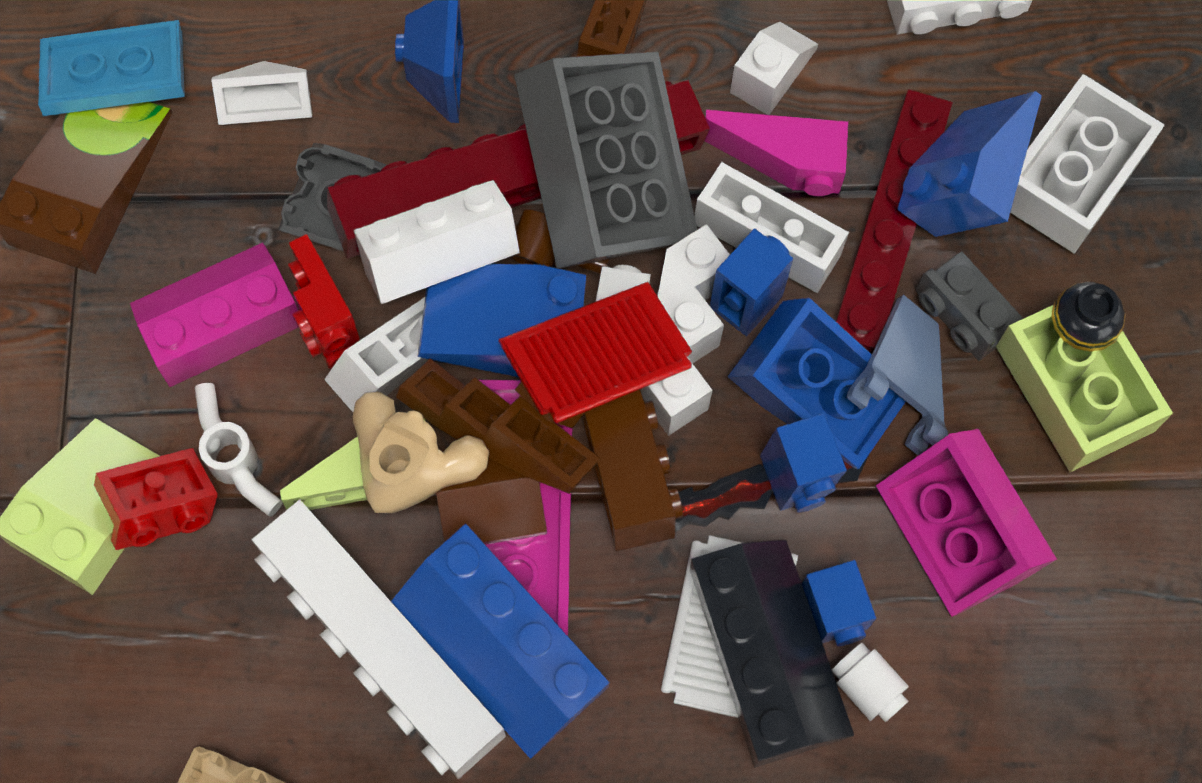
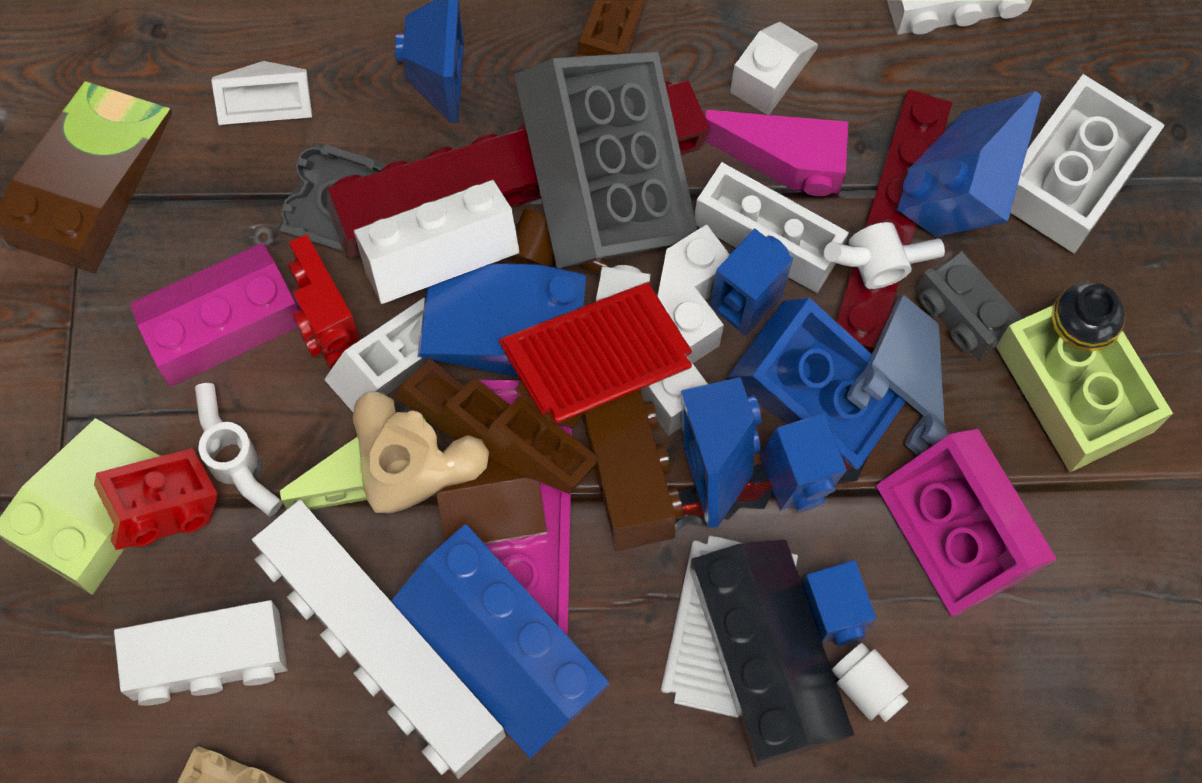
dark azure tile [38,20,185,116] -> none
none -> white brick [114,600,288,706]
none -> blue slope [681,377,761,529]
none -> white piece [824,222,945,289]

